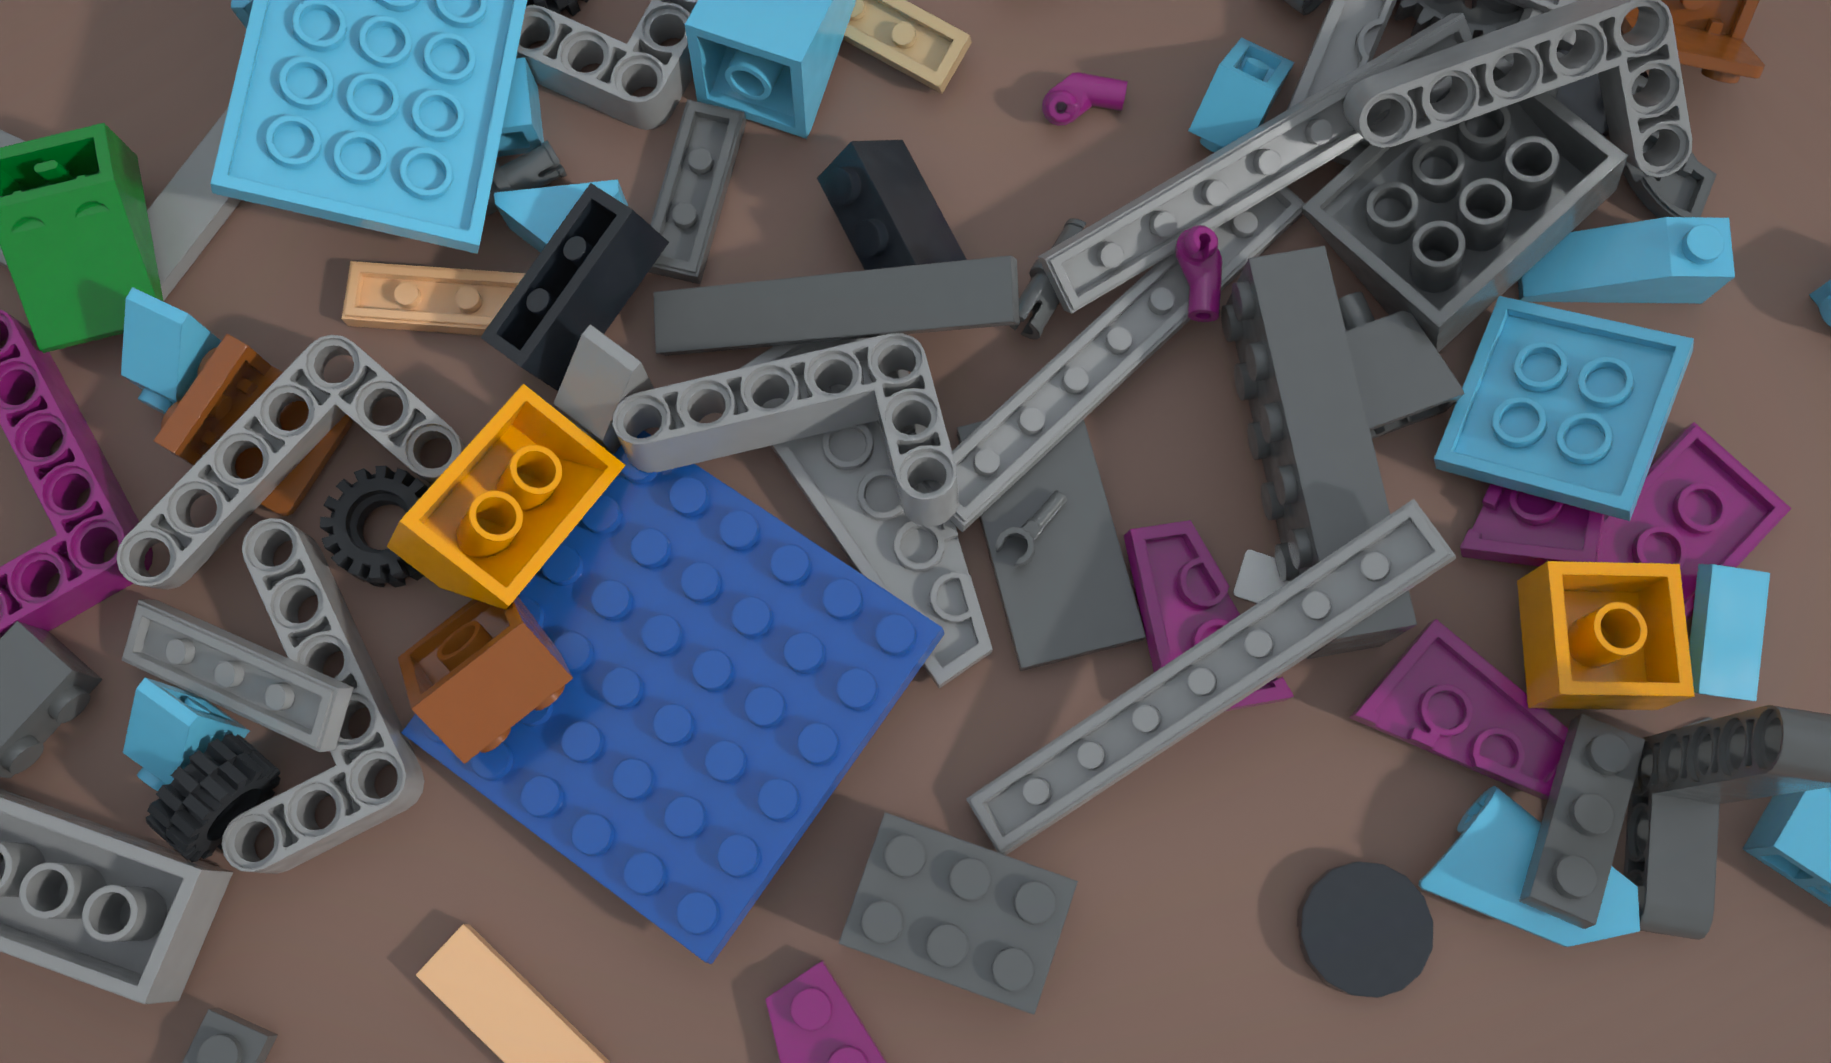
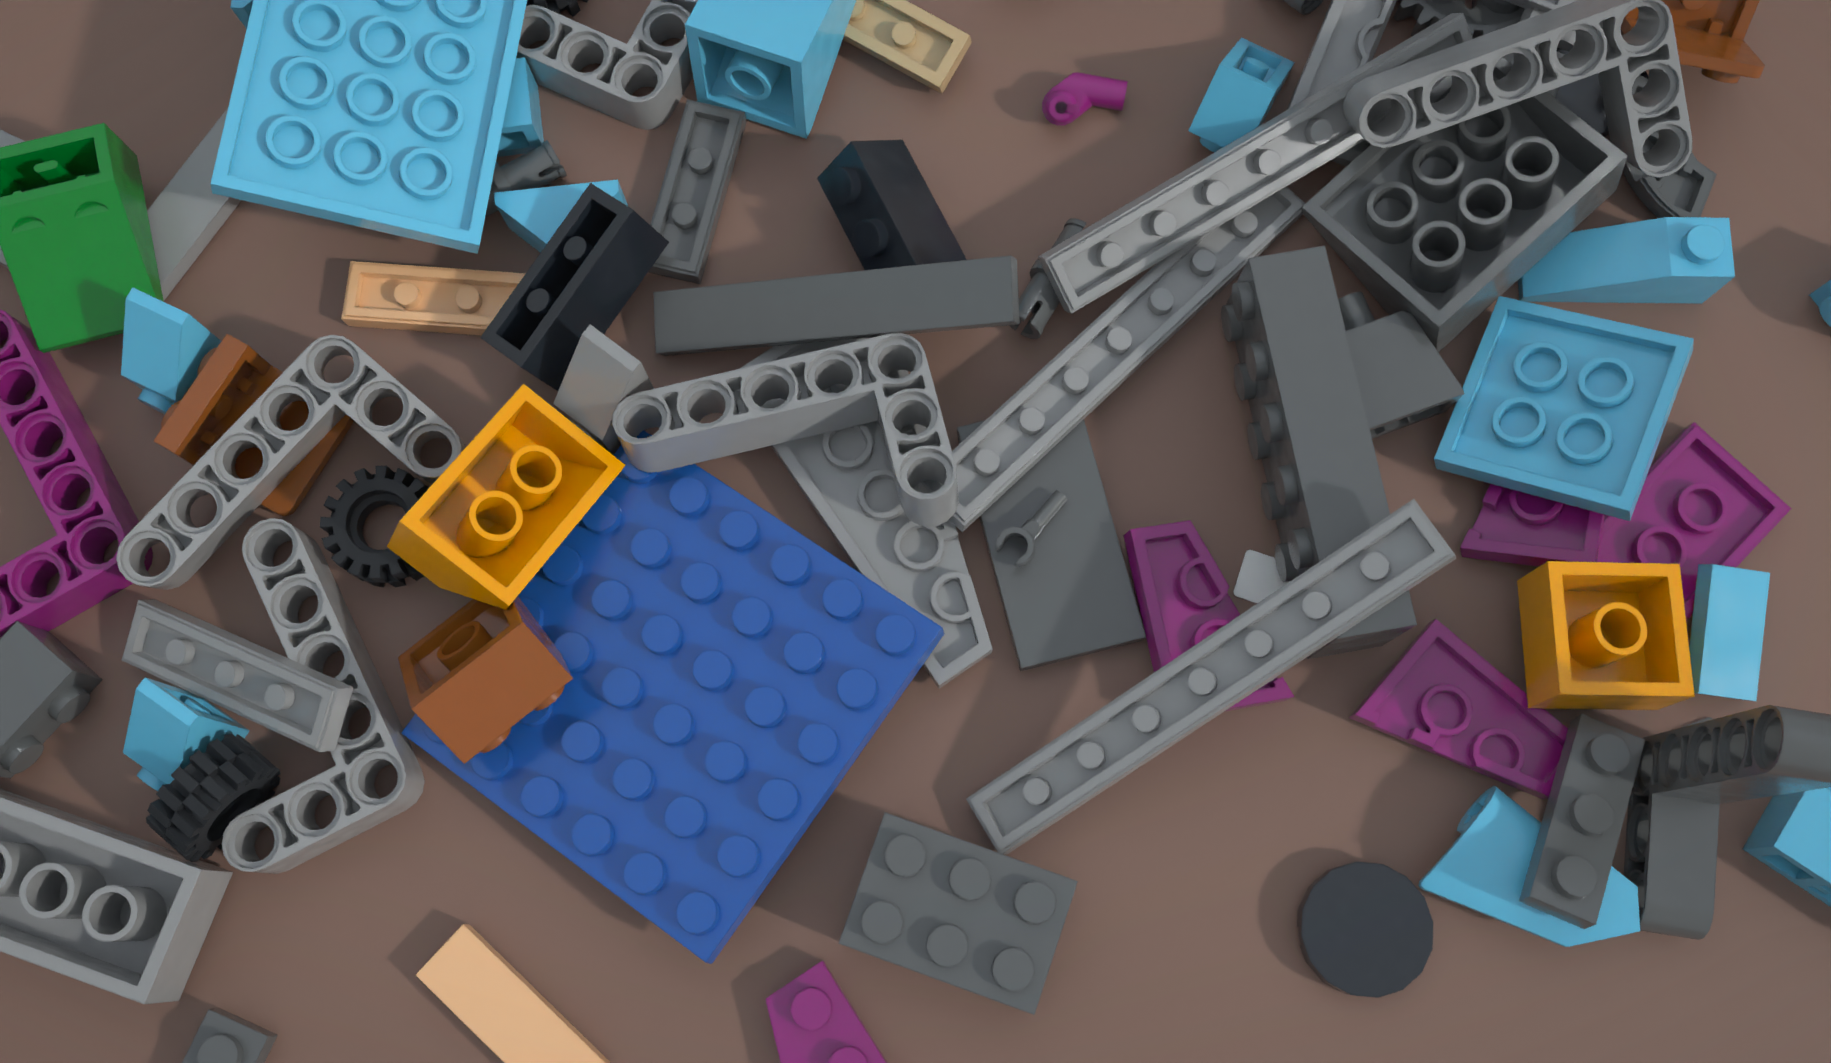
magenta arm [1175,225,1223,322] -> none

